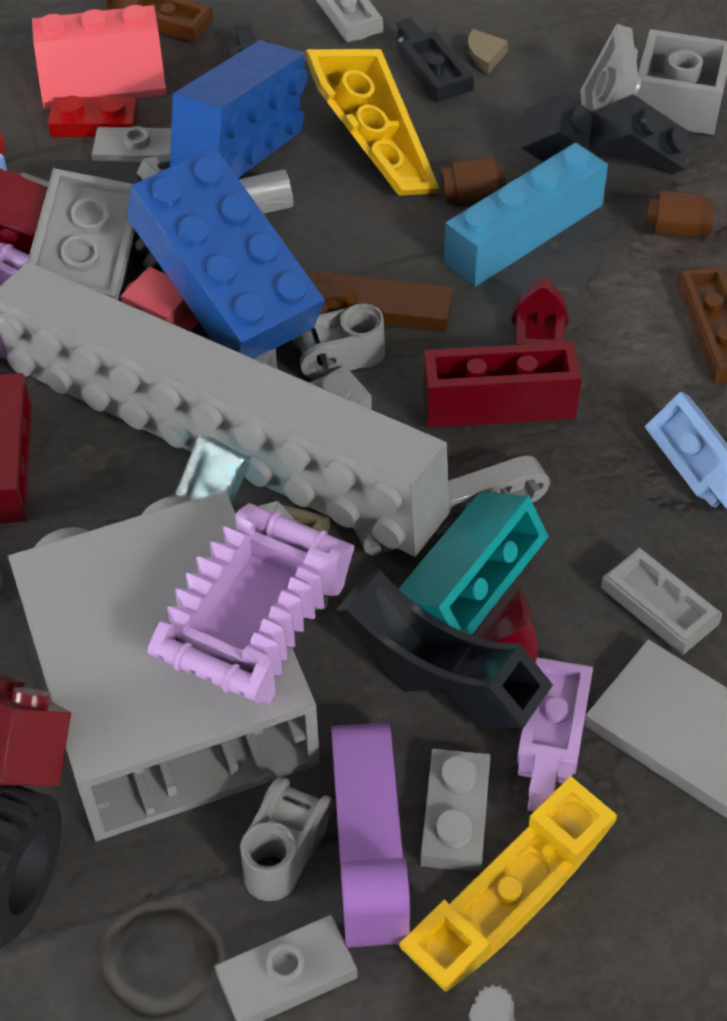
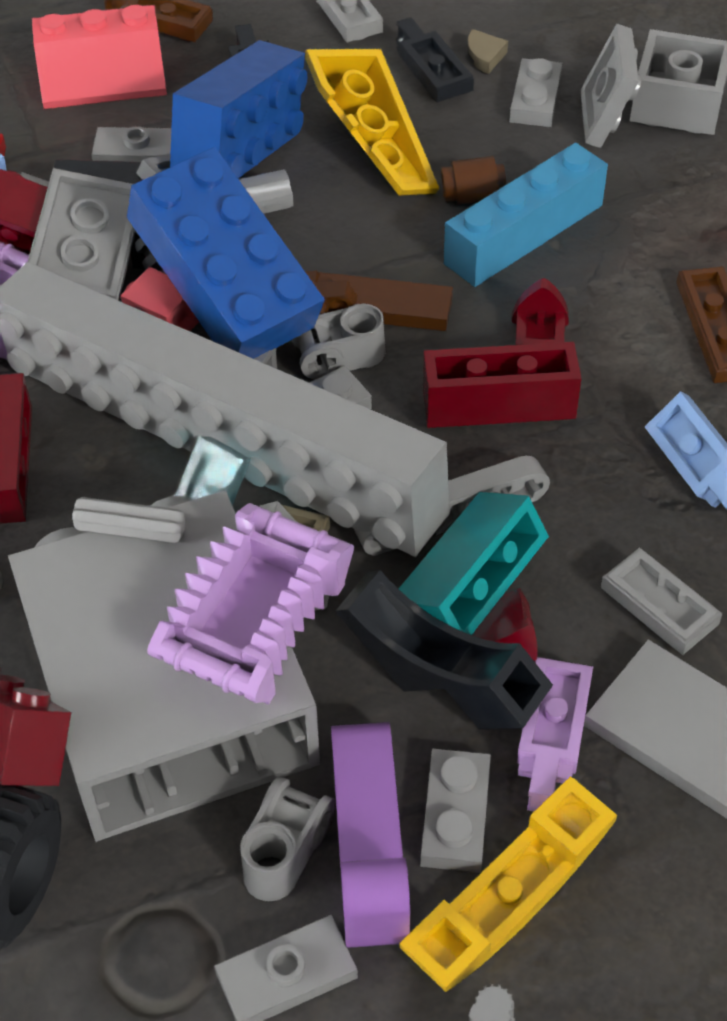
red plate [48,96,139,137] -> none
black arch [520,93,689,175] -> none
reddish brown brick [646,189,715,239] -> none
none -> light grey axle [72,497,185,543]
none -> light grey plate [510,58,562,127]

